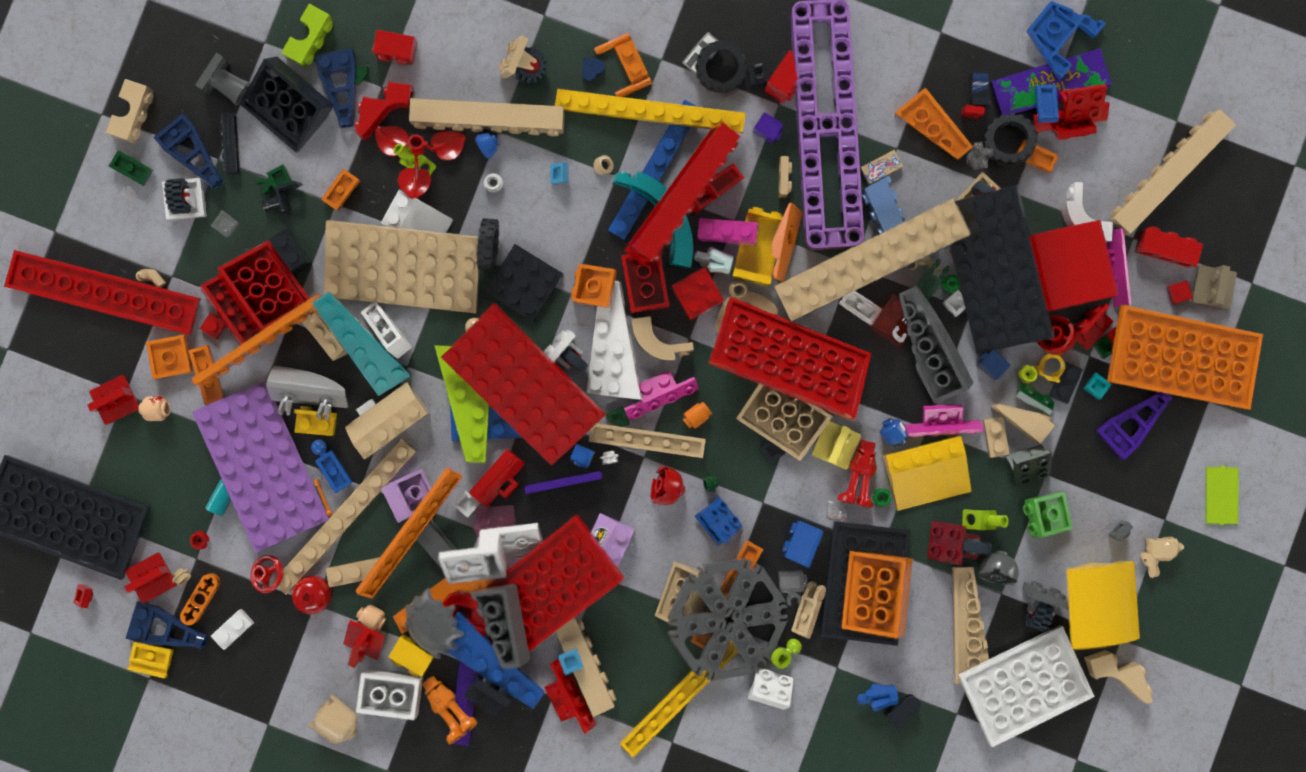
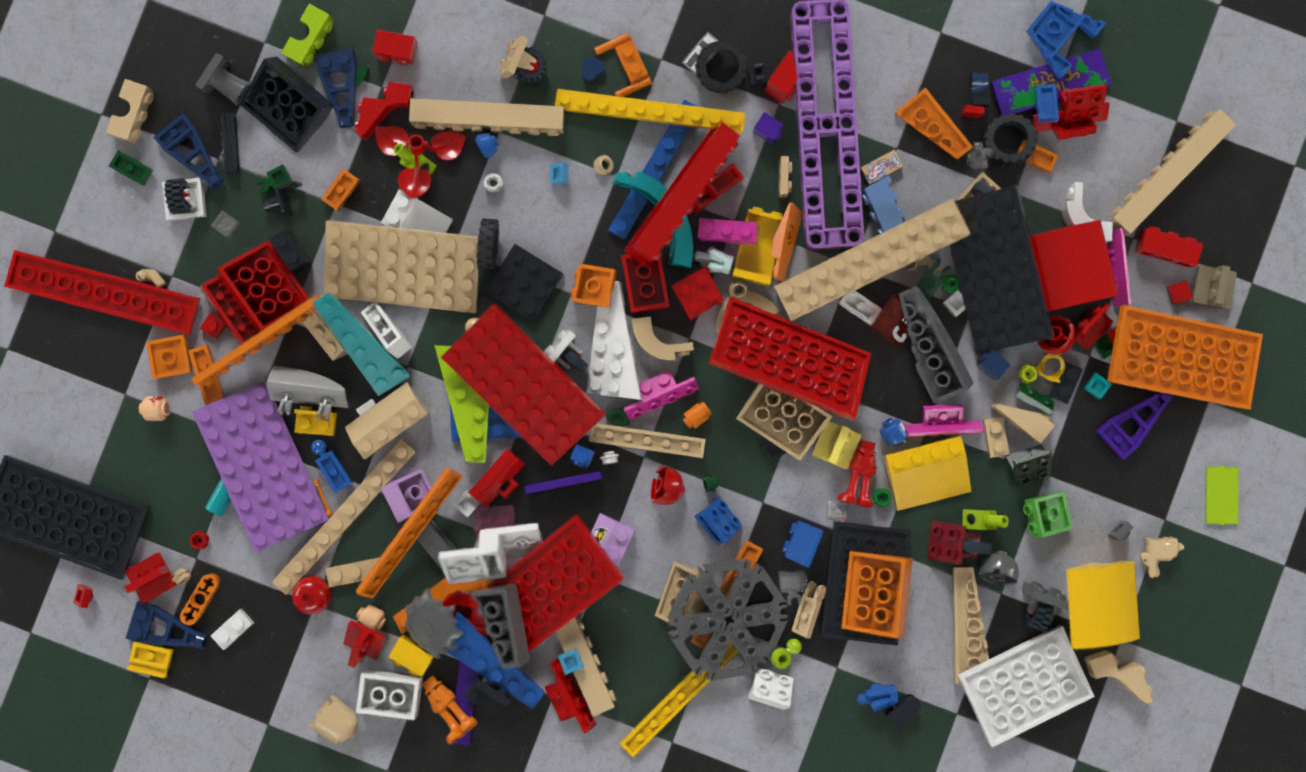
red bracket [87,375,139,425] -> none
red piece [250,555,283,593] -> none

